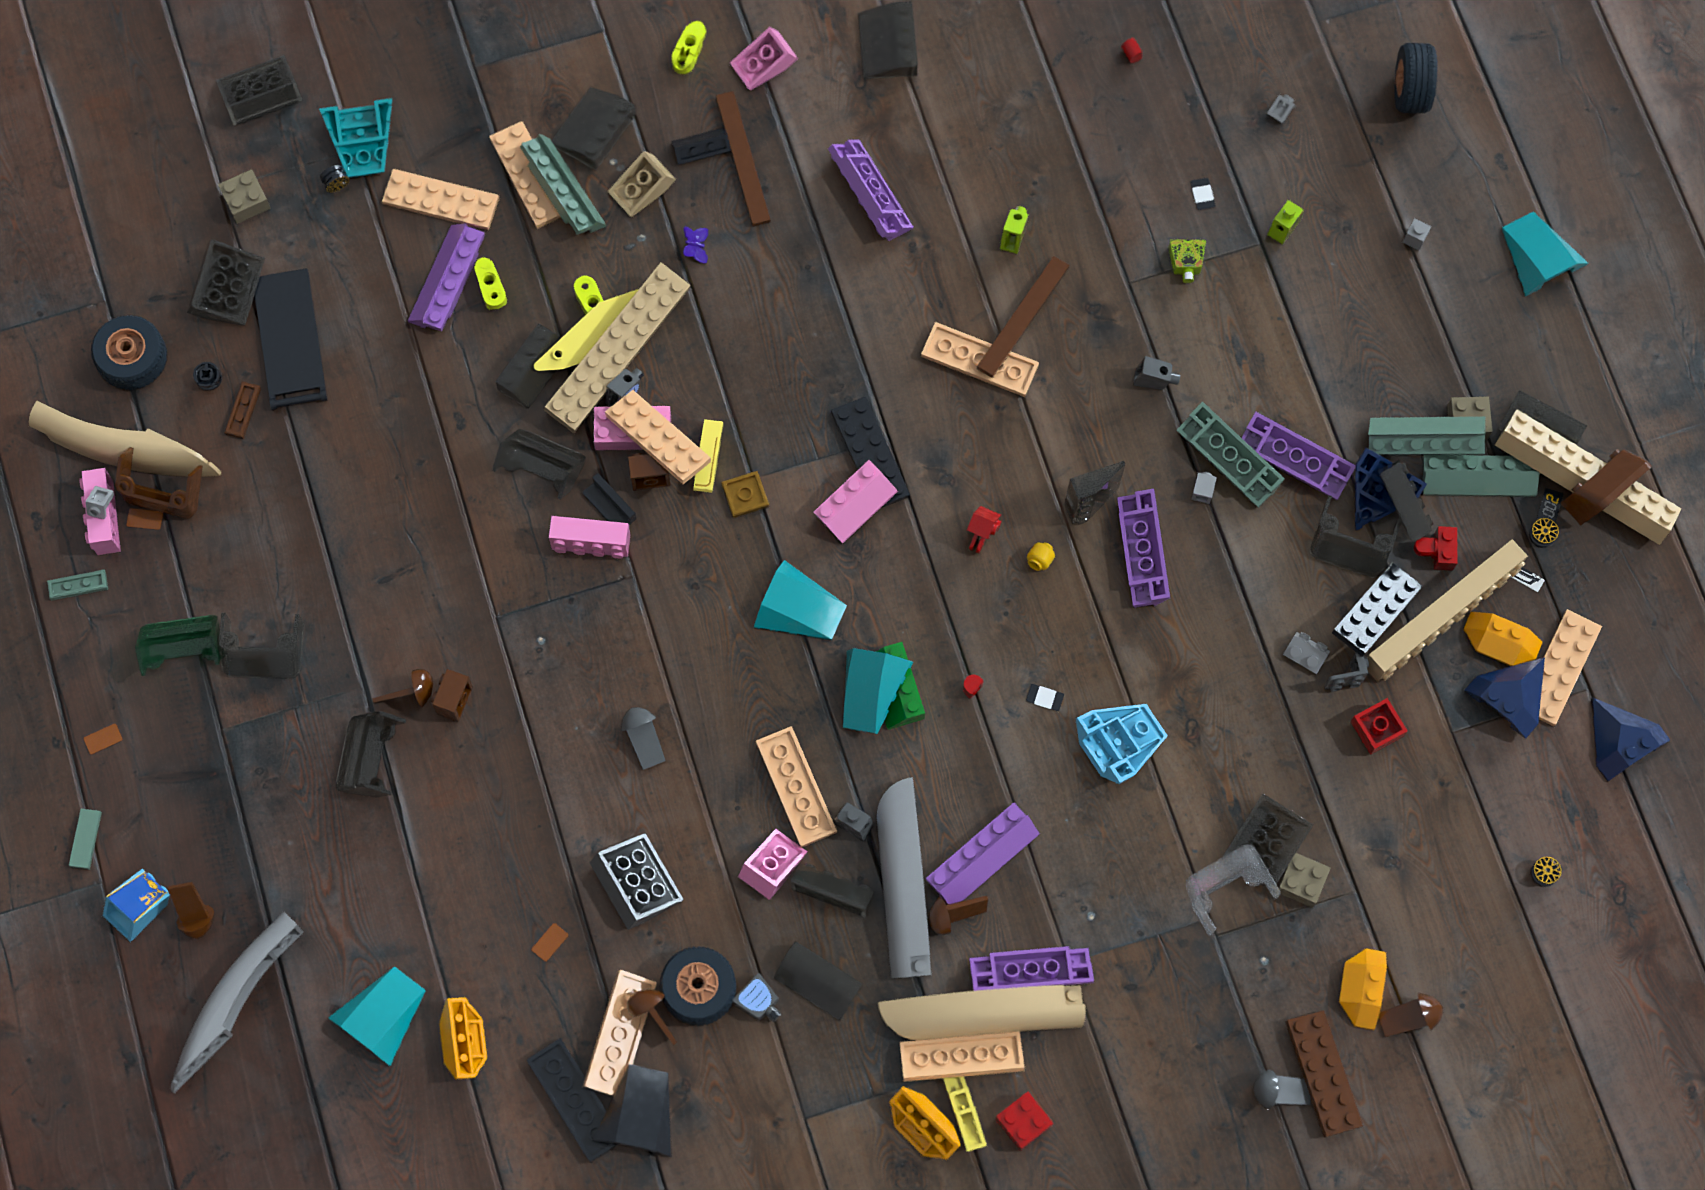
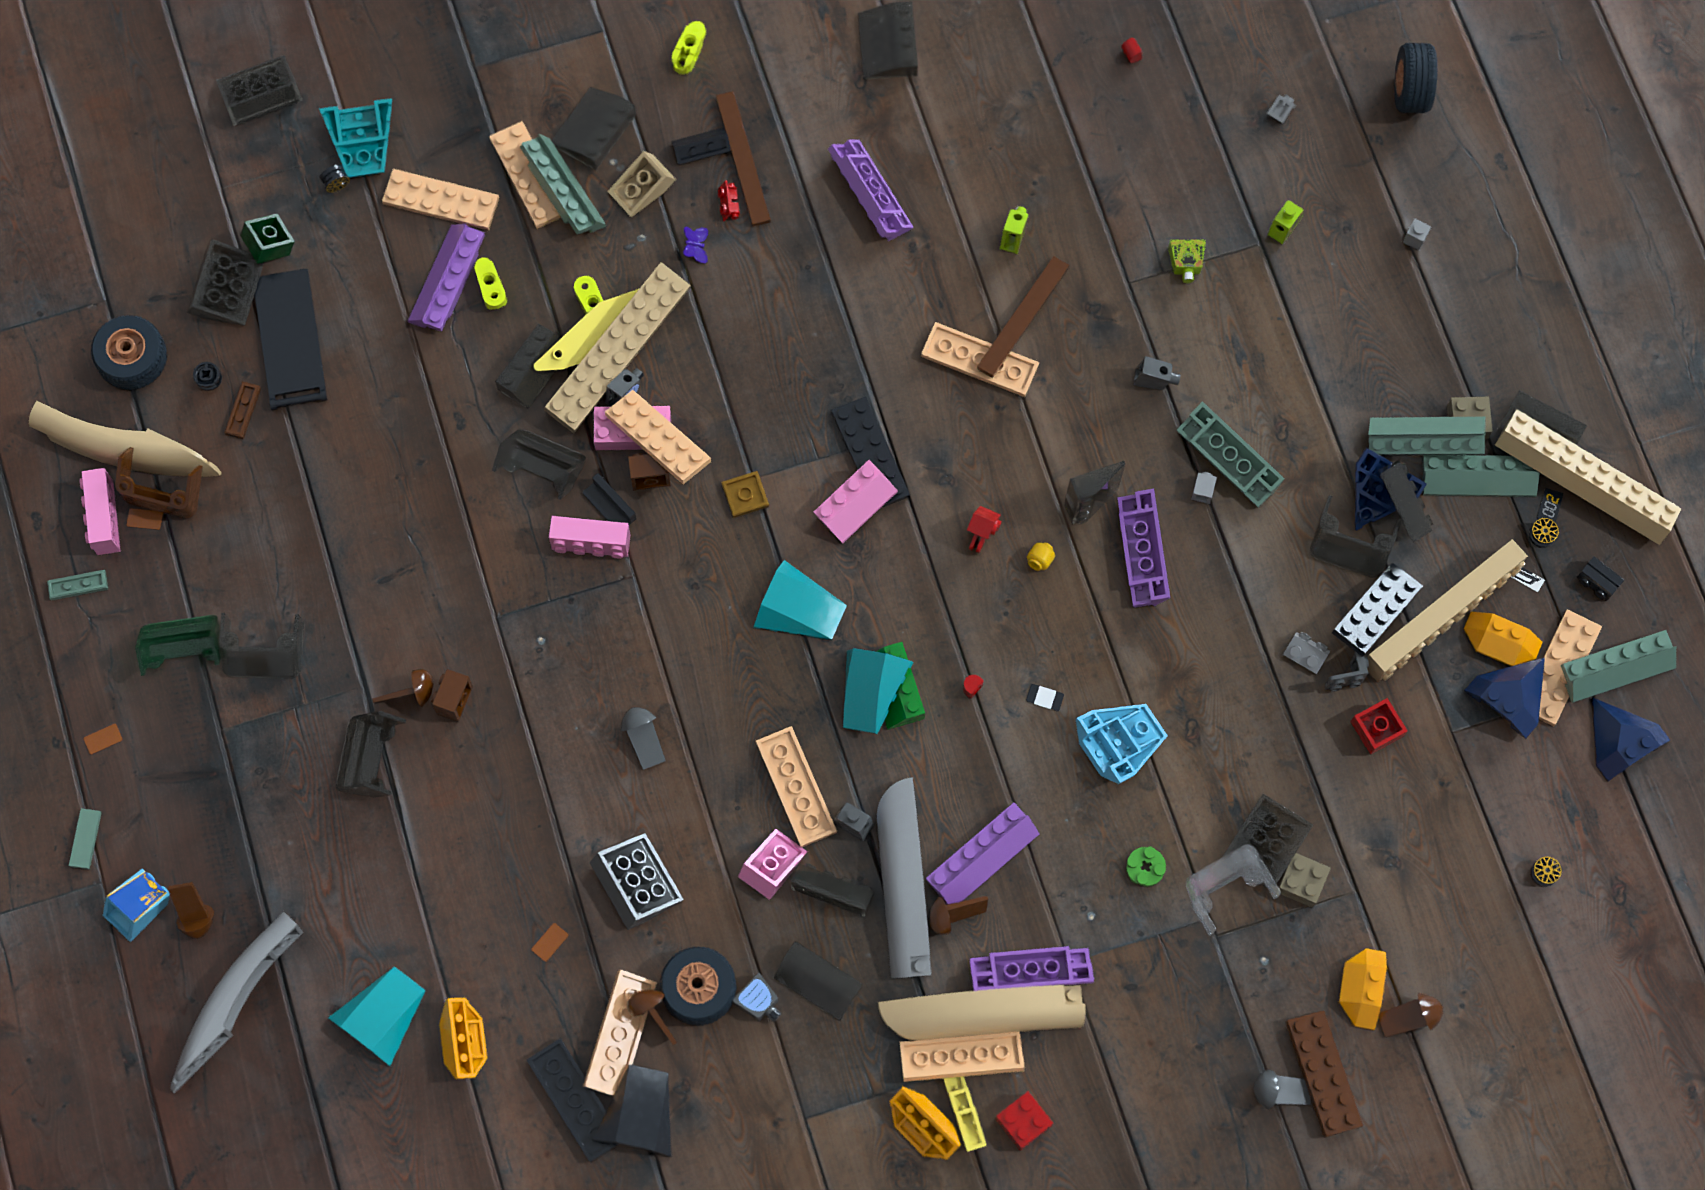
light grey bracket [86,486,114,519] -> none
dark tan brick [218,169,271,224] -> none
light yellow slope [693,420,723,493] -> none
bright pink slope [730,27,798,90] -> none
sticker [1191,178,1215,210] -> none
medium lavender slope [1242,412,1356,500] -> none
red brick [1413,526,1457,571] -> none
teal wedge [1502,211,1588,296] -> none
reddish brown windscreen [1561,449,1652,526] -> none
none -> dark green brick [240,214,295,264]
none -> red hinge [718,180,740,222]
none -> bright green plate [1126,847,1166,887]
none -> sand green slope [1560,630,1676,703]
none -> black brick [1577,556,1624,601]

